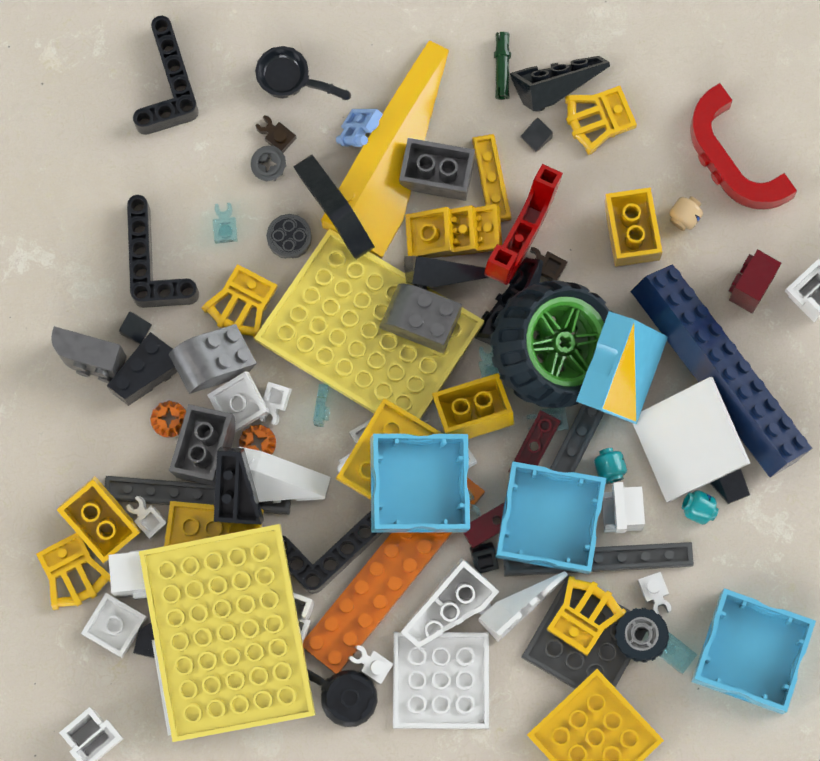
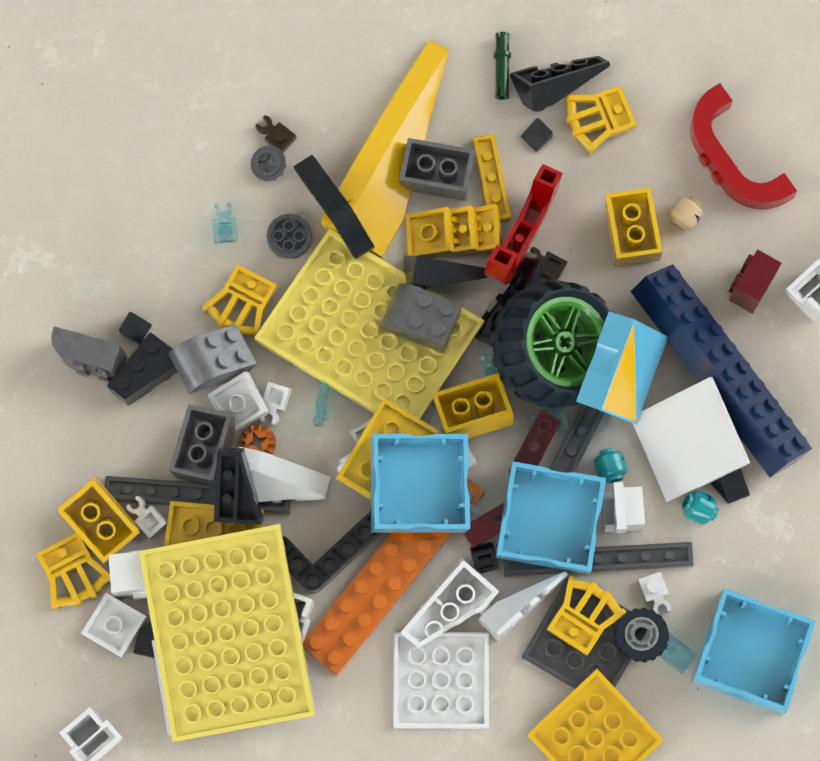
black beam [127,195,199,308] -> none
black beam [133,15,199,135] -> none
orange gear [150,400,186,437] -> none
black piece [255,46,351,100] -> none
black piece [307,669,378,727] -> none
light blue plate [336,109,383,147] -> none
white plate [348,645,393,684] -> none

